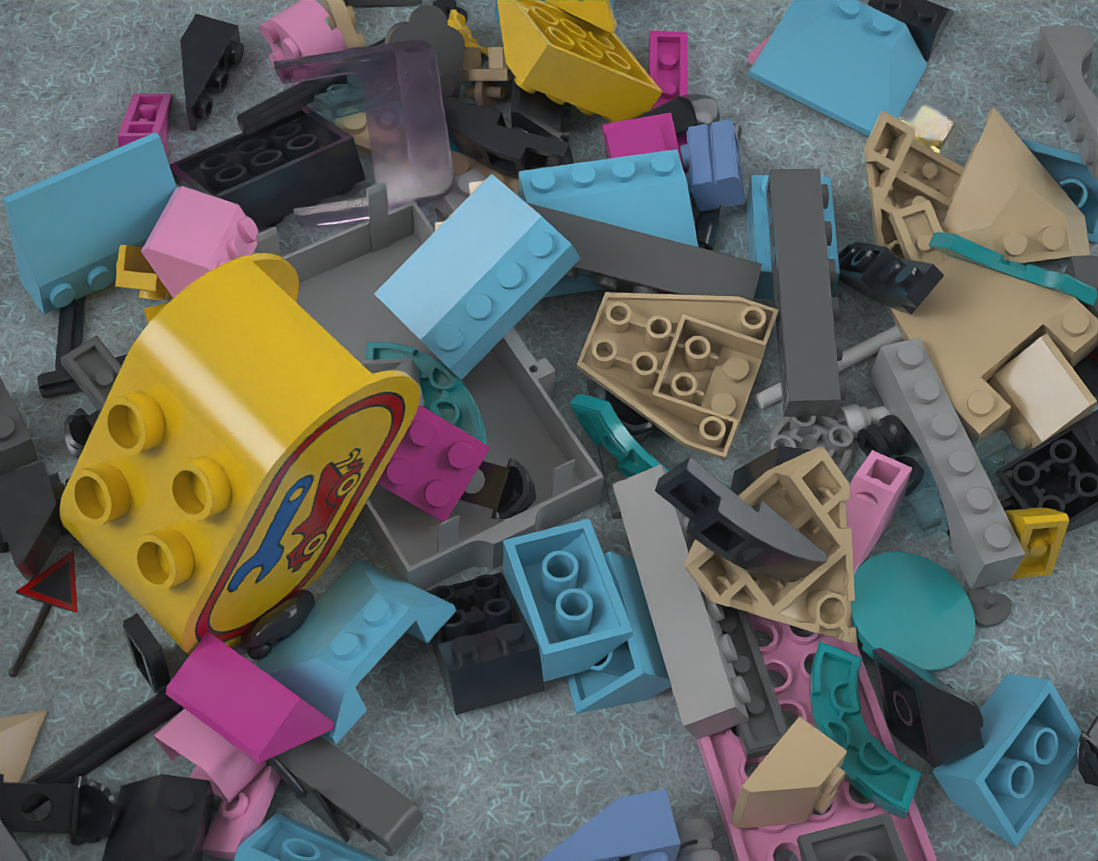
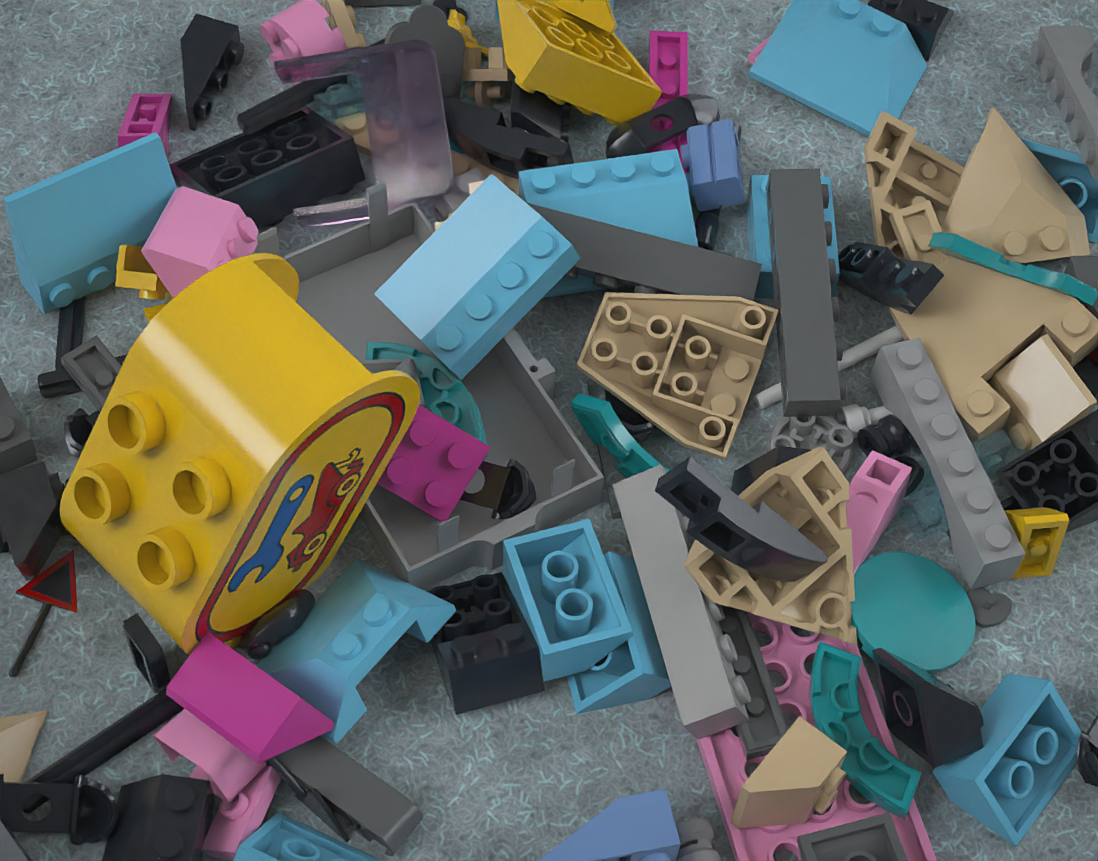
dark pink piece [601,113,684,170] -> none
clear yellow bracket [899,105,955,153] -> none

